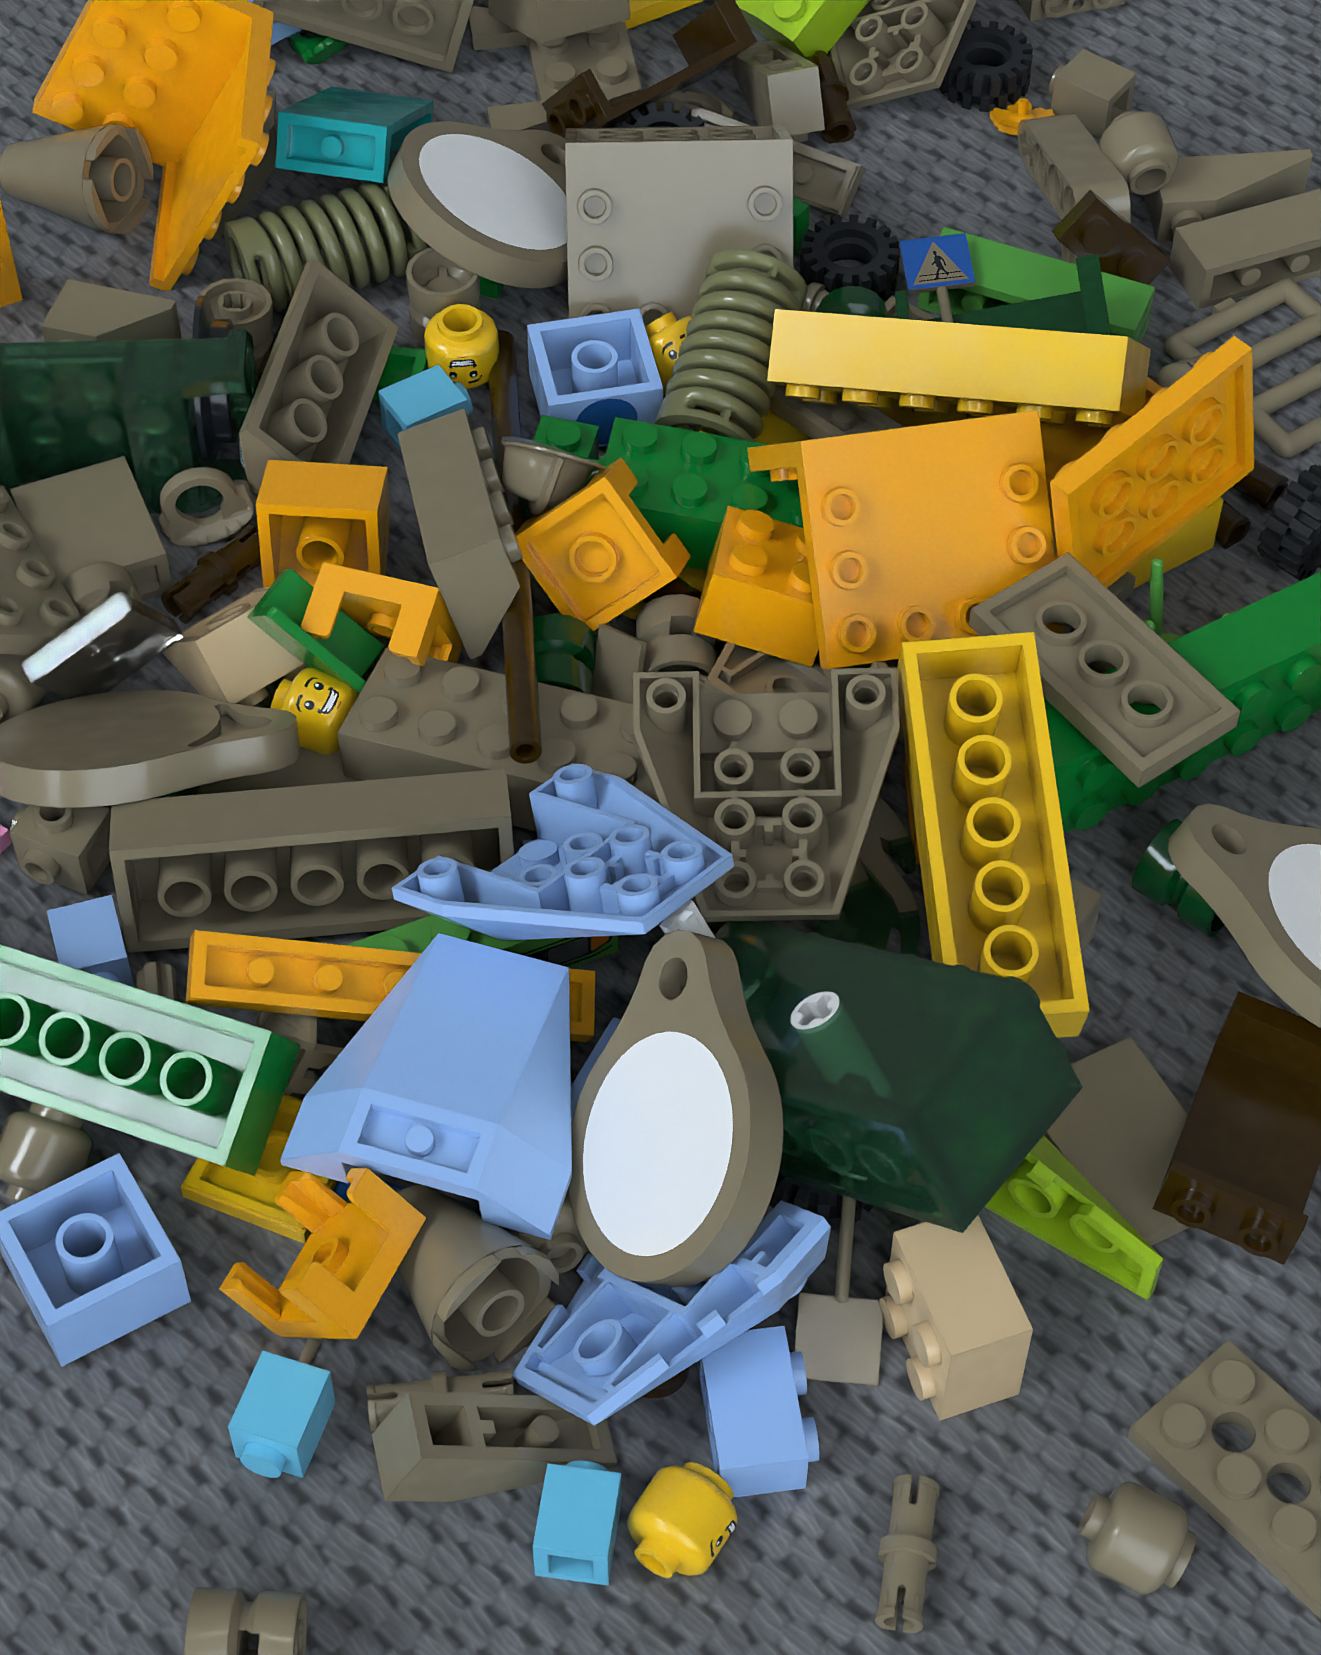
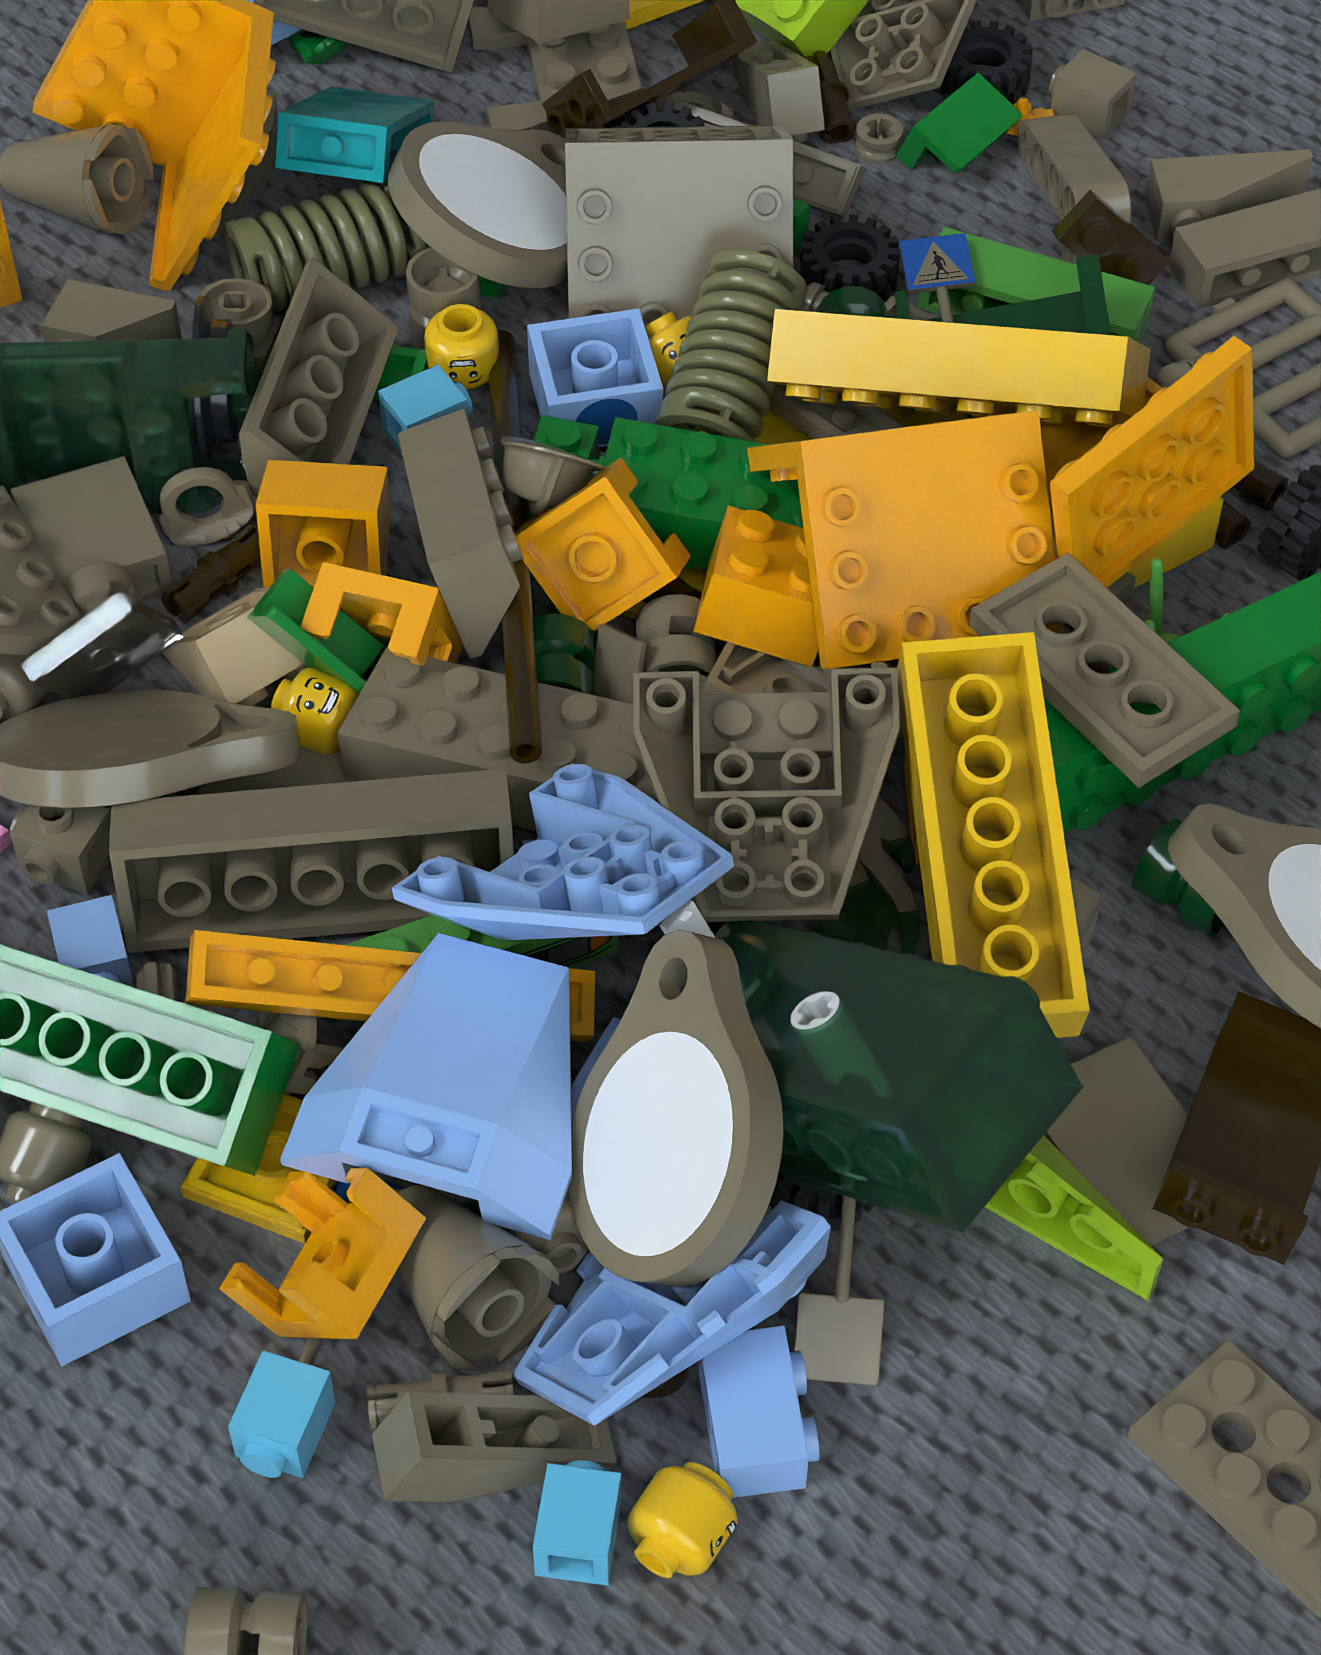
dark tan pin [874,1474,940,1634] -> none
tan brick [879,1206,1033,1421] -> none
dark tan head [1078,1481,1196,1595] -> none
dark tan head [1100,111,1179,195] -> none
none -> dark tan bush [855,113,904,163]
none -> green panel [896,72,1022,174]

